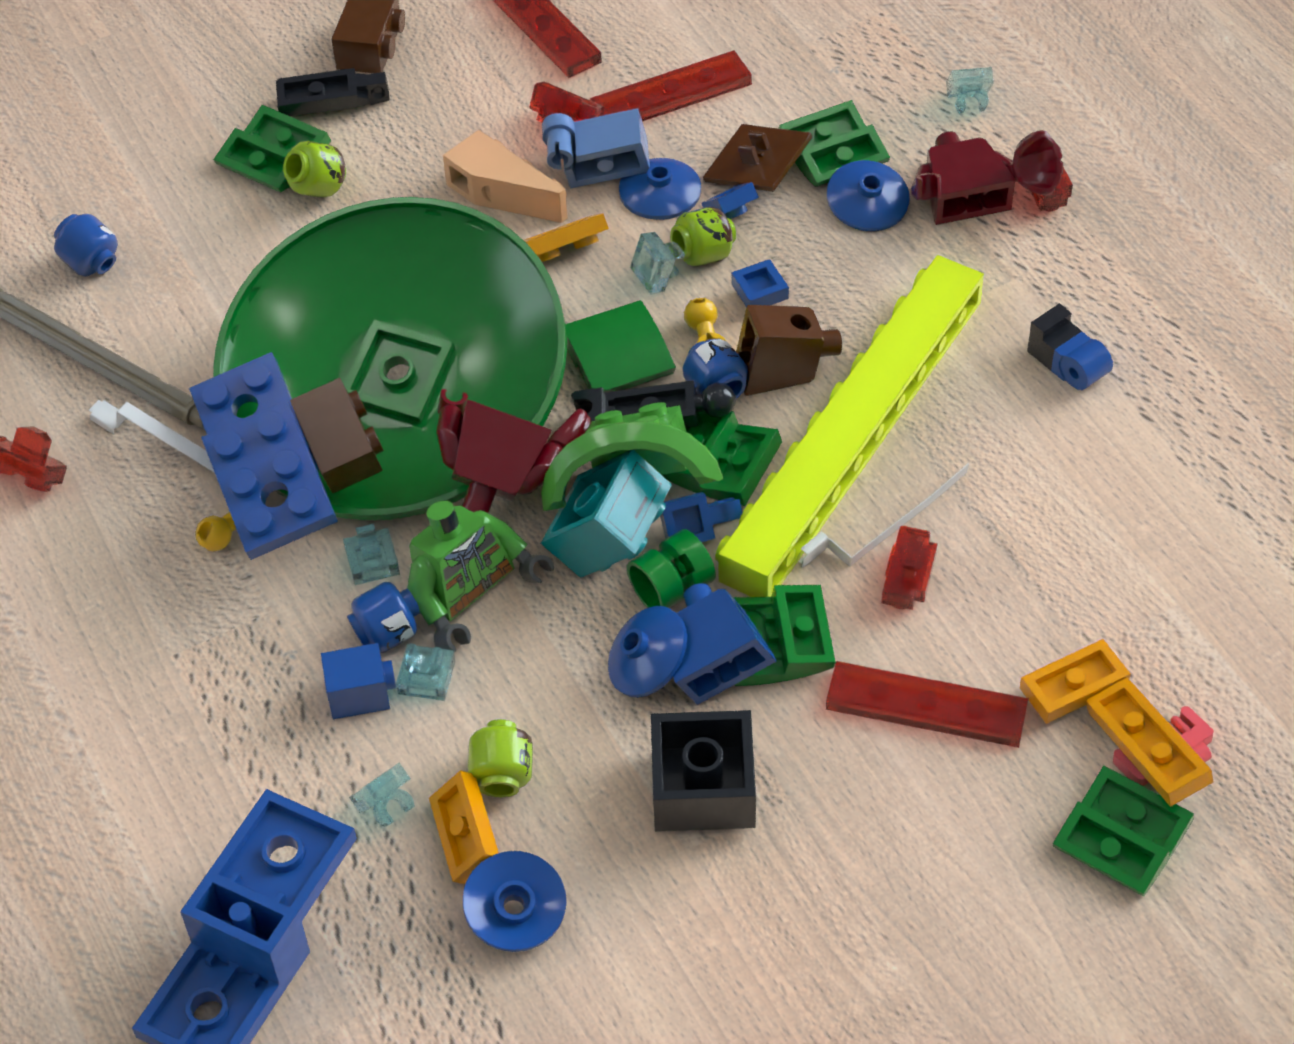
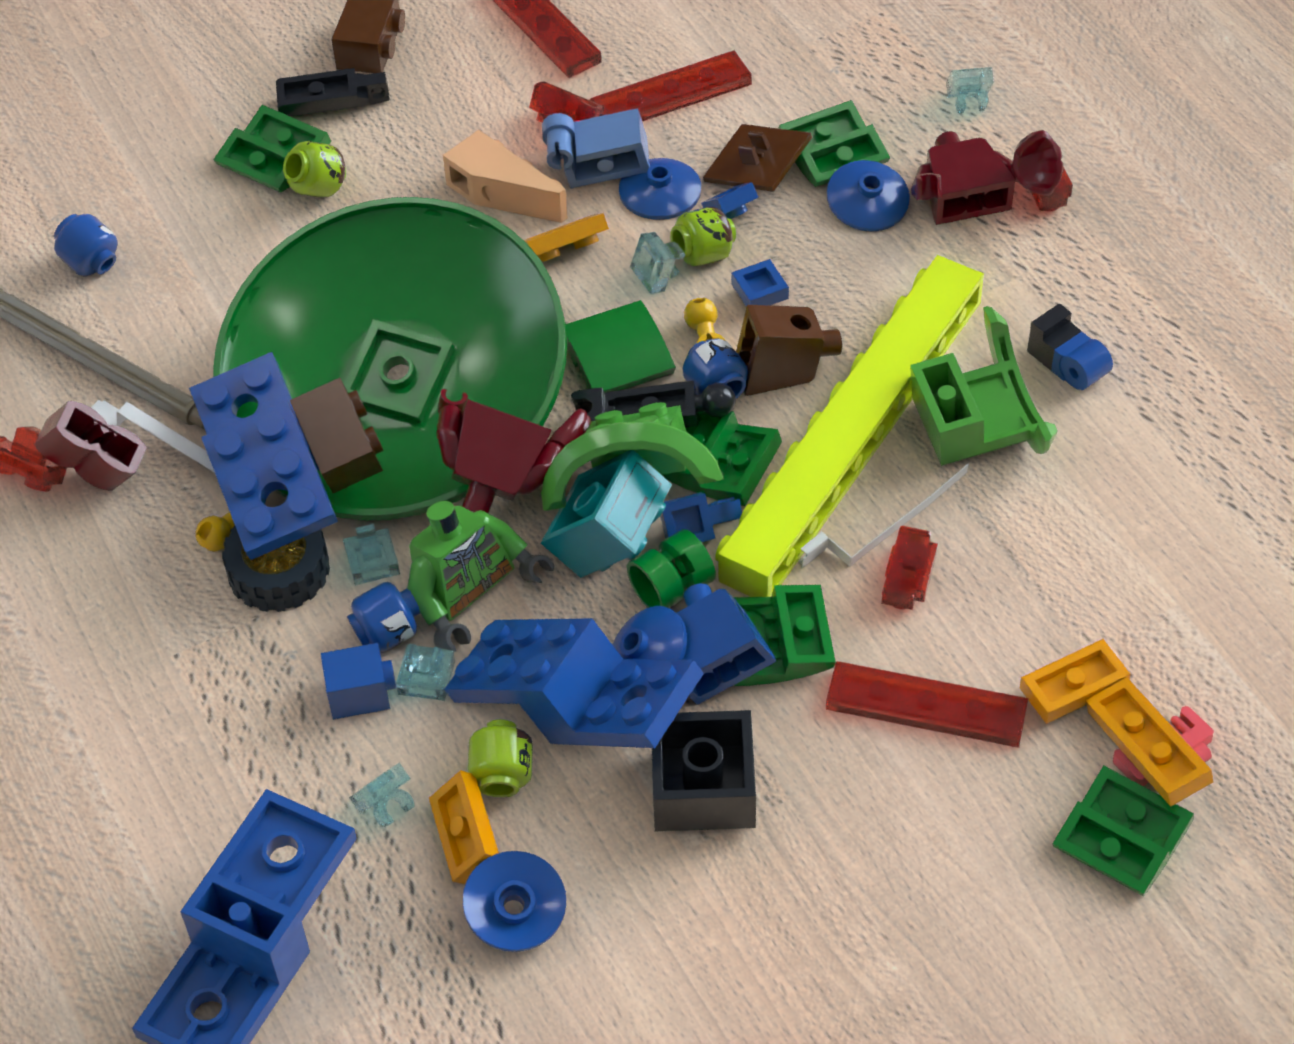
none -> dark red brick [34,401,147,491]
none -> black wheel [222,526,330,612]
none -> blue bracket [444,618,704,748]
none -> bright green piece [910,306,1058,466]

